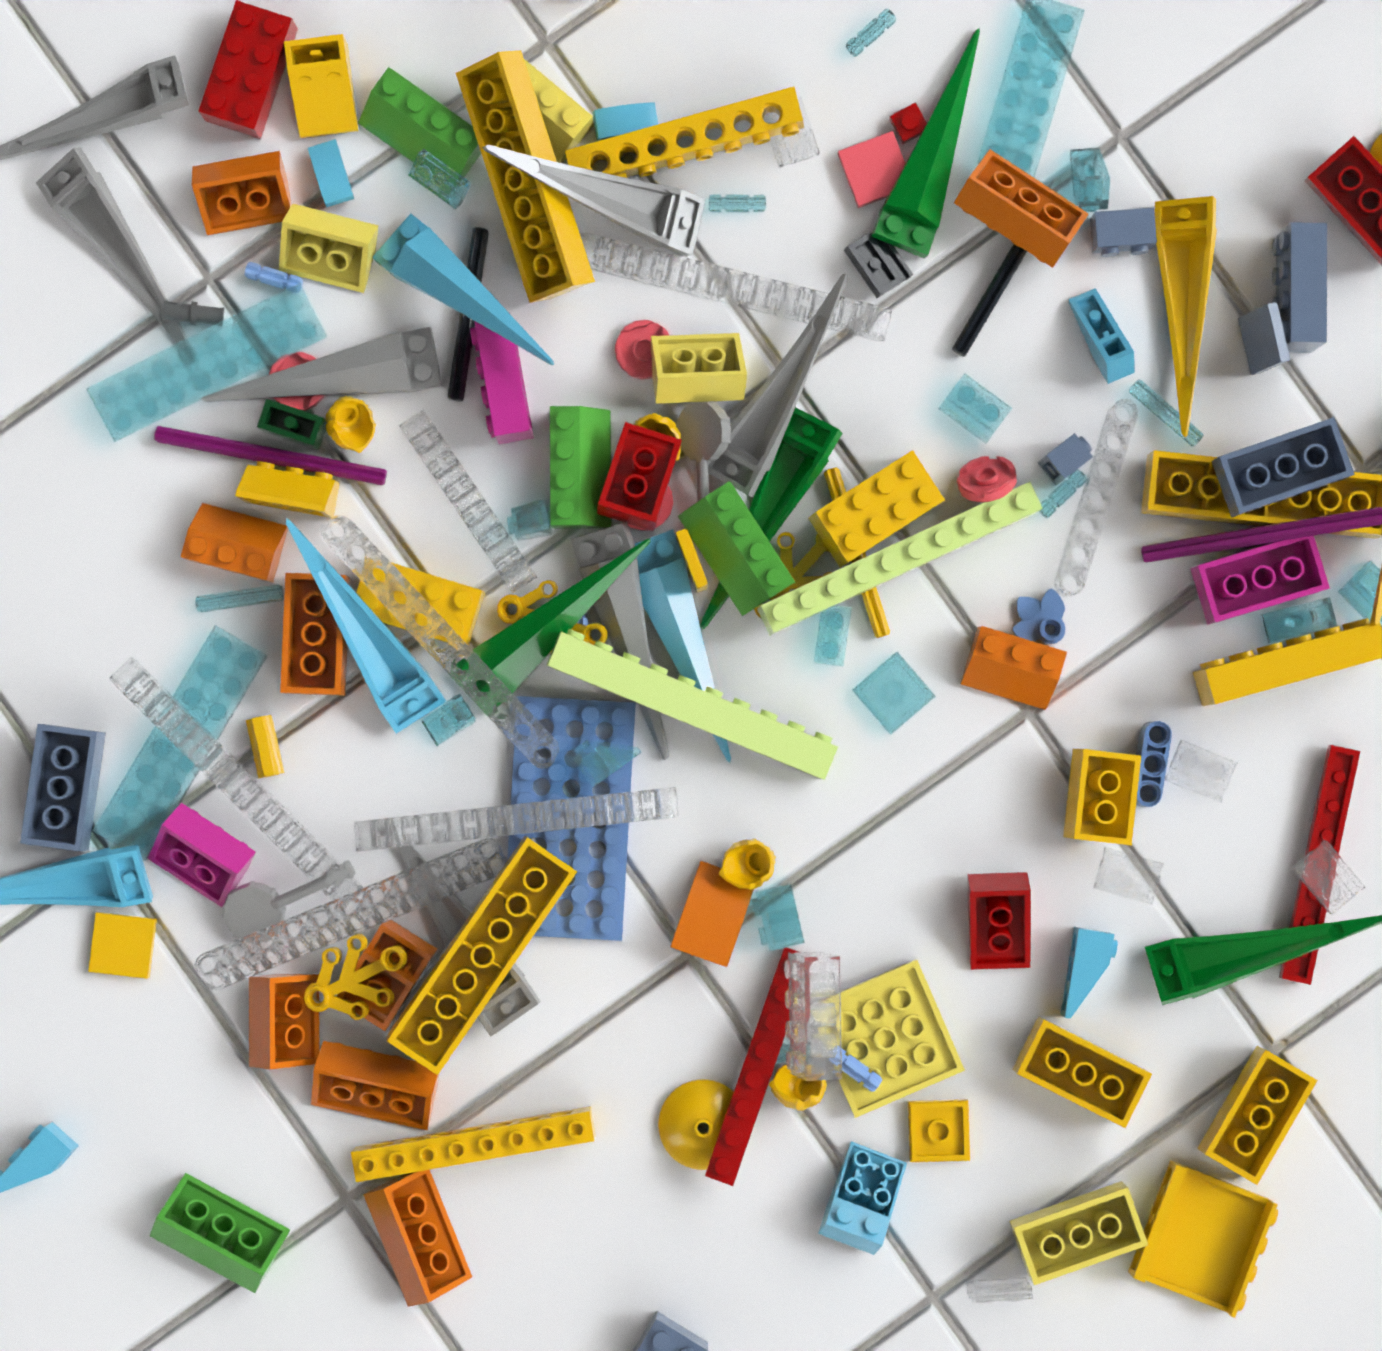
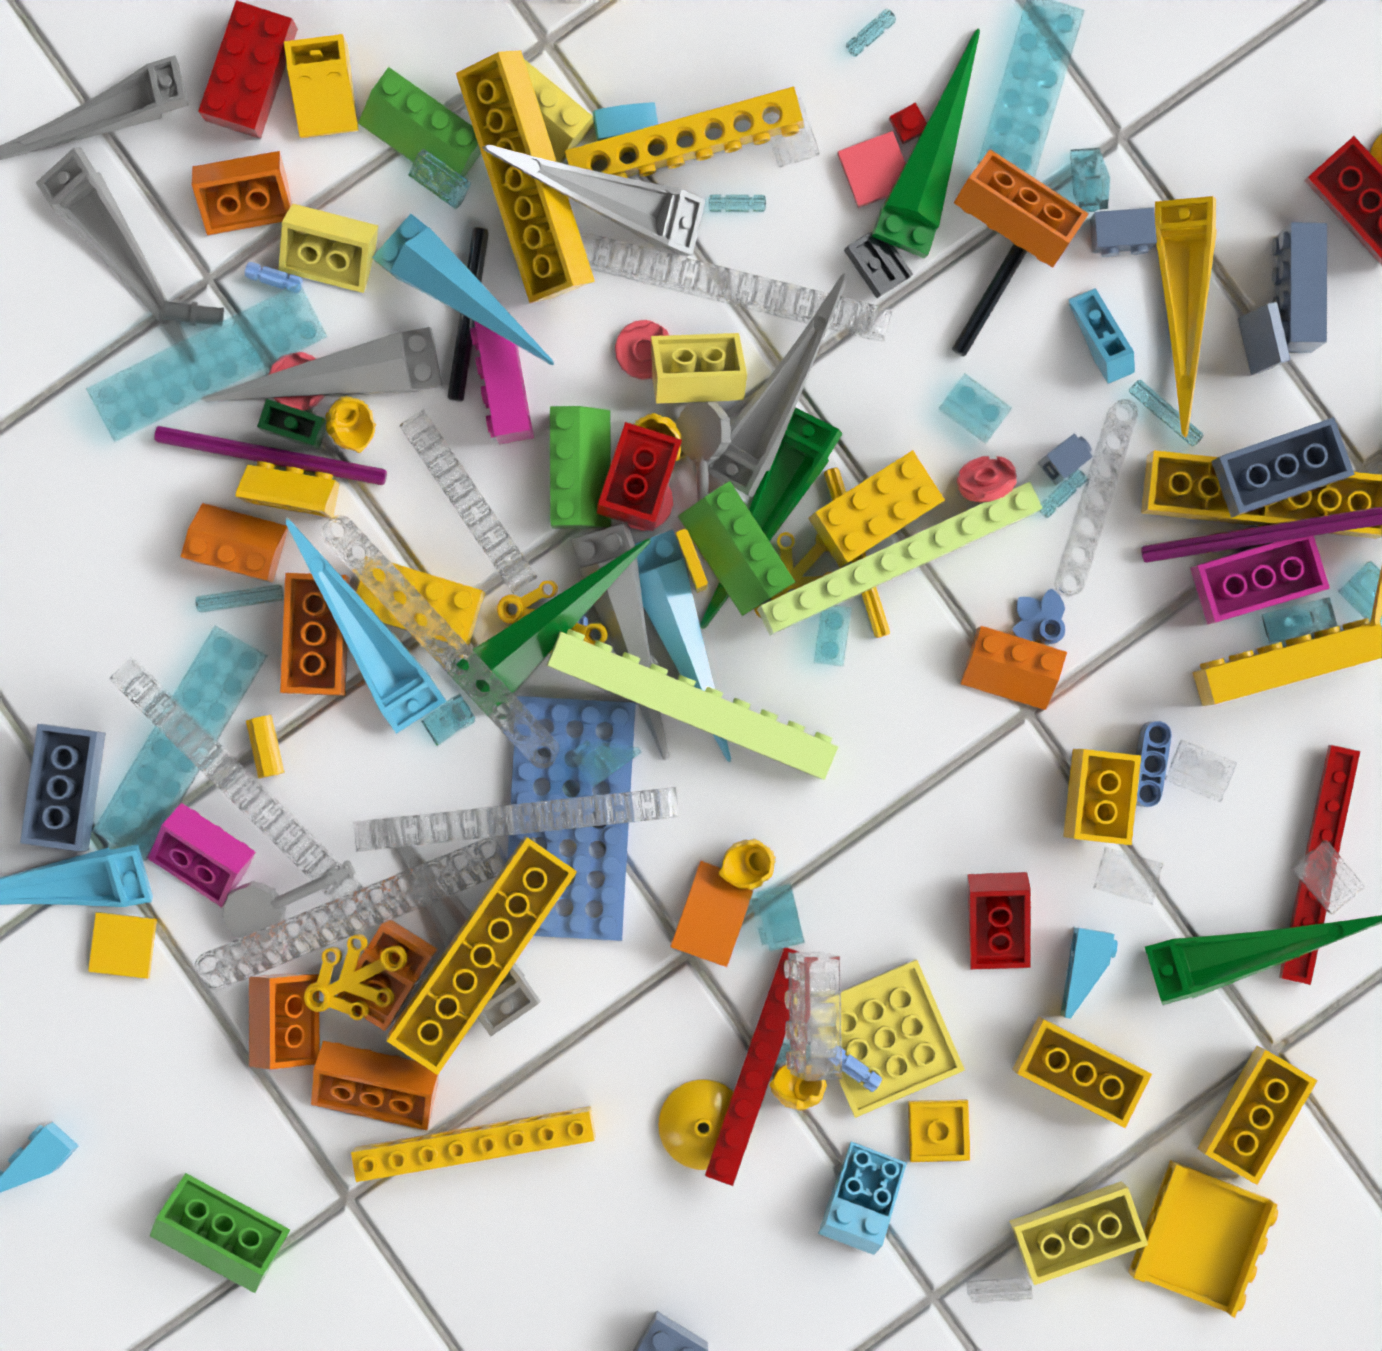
medium azure slope [308,139,355,208] -> none
orange slope [363,1170,472,1307] -> none
clear light blue slope [507,500,552,541] -> none
clear light blue tile [852,651,936,735] -> none

